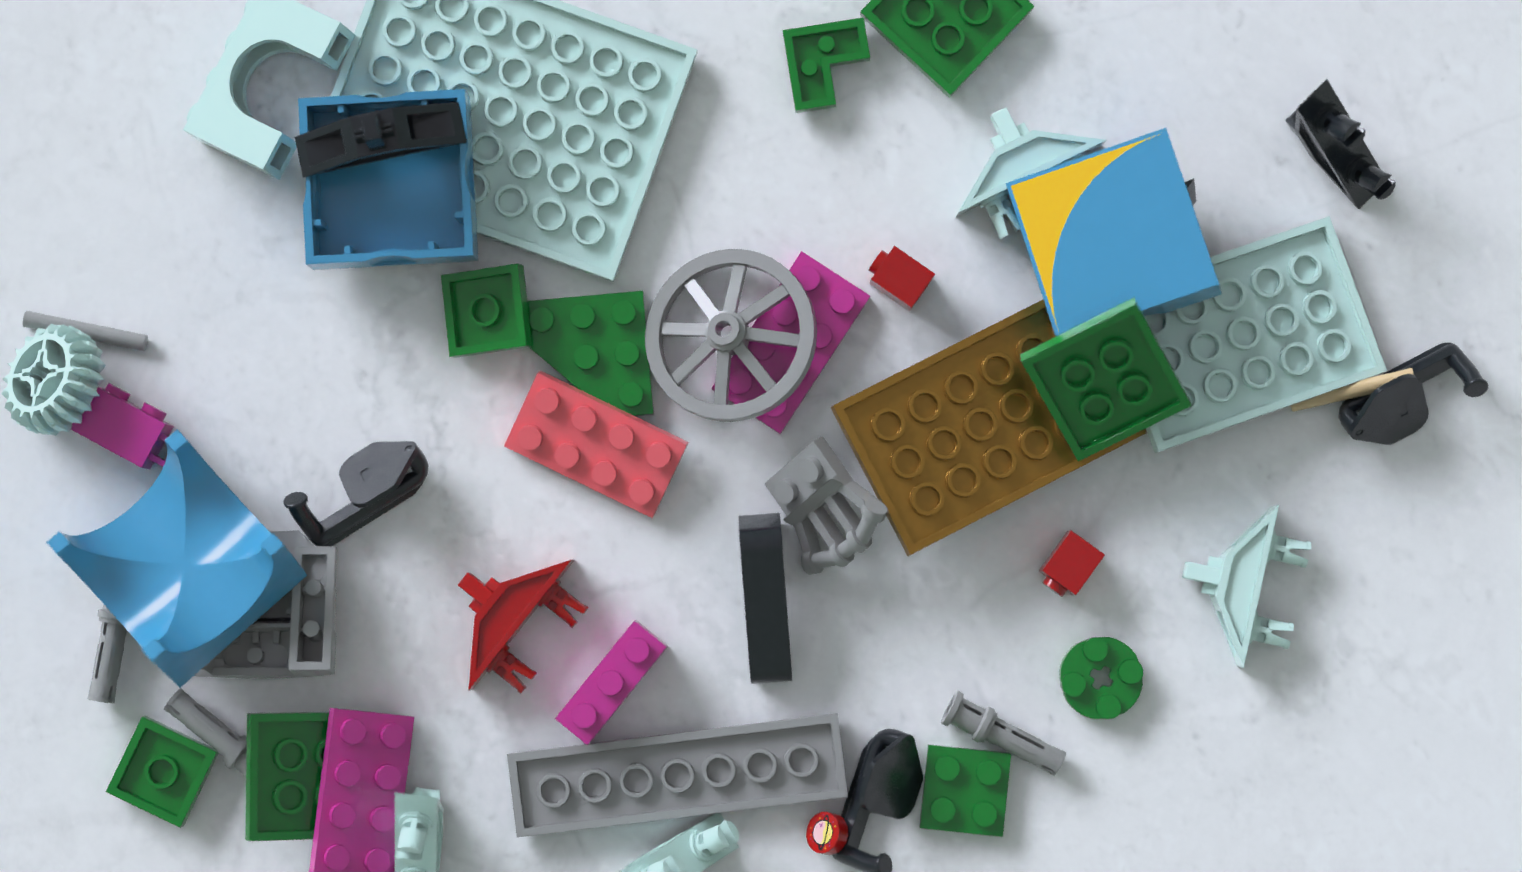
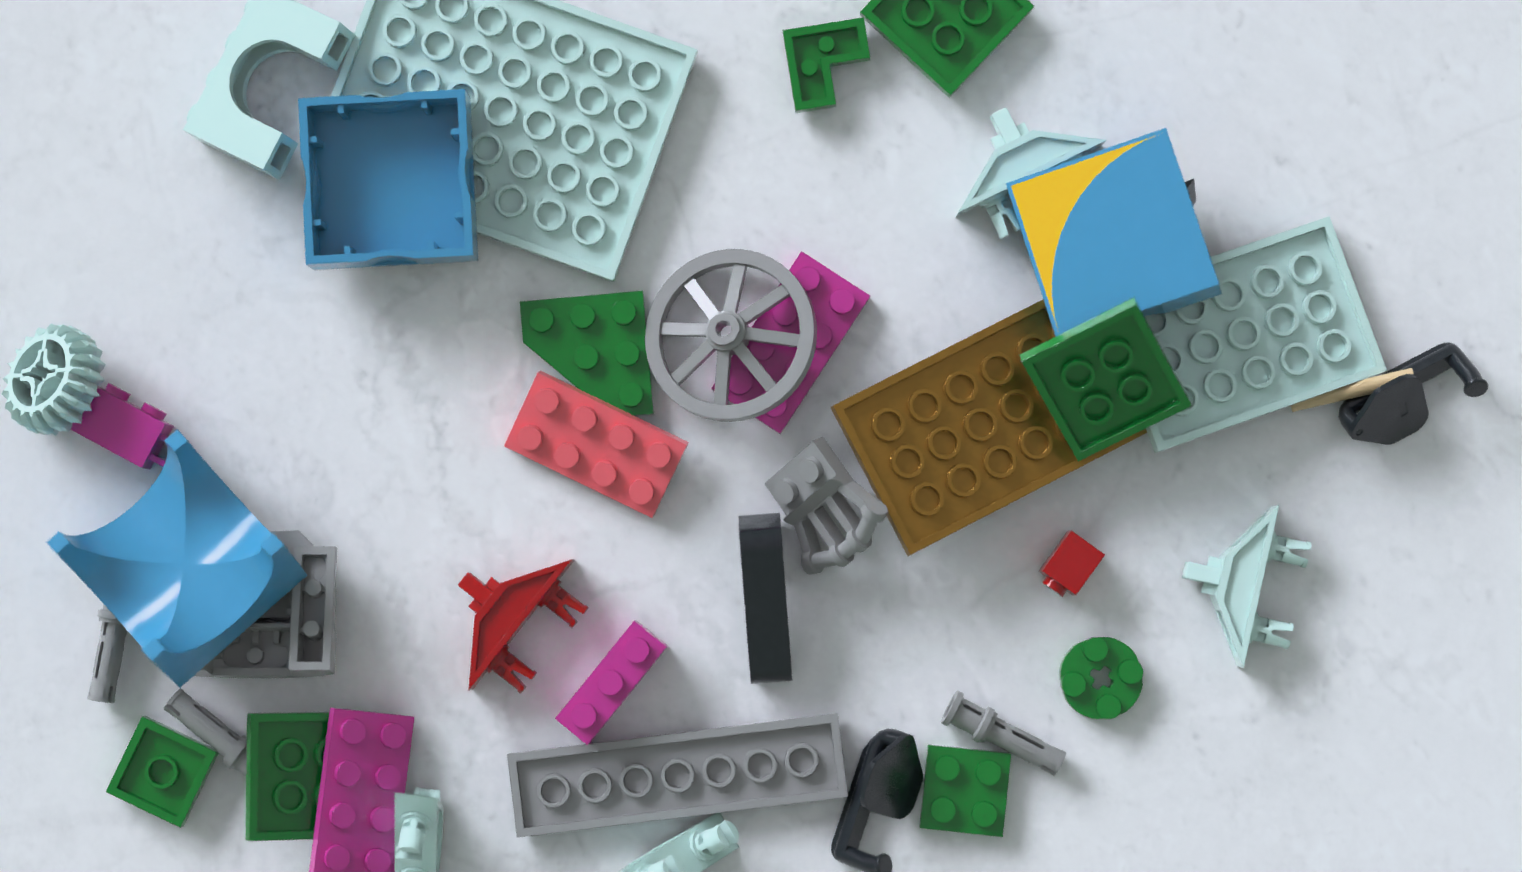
light grey bar [23,311,148,351] -> none
black piece [283,441,429,546] -> none
black connector [295,102,467,177] -> none
green plate [441,263,532,358] -> none
red tile [806,812,848,855] -> none
red brick [868,245,935,312] -> none
black connector [1285,79,1396,209] -> none

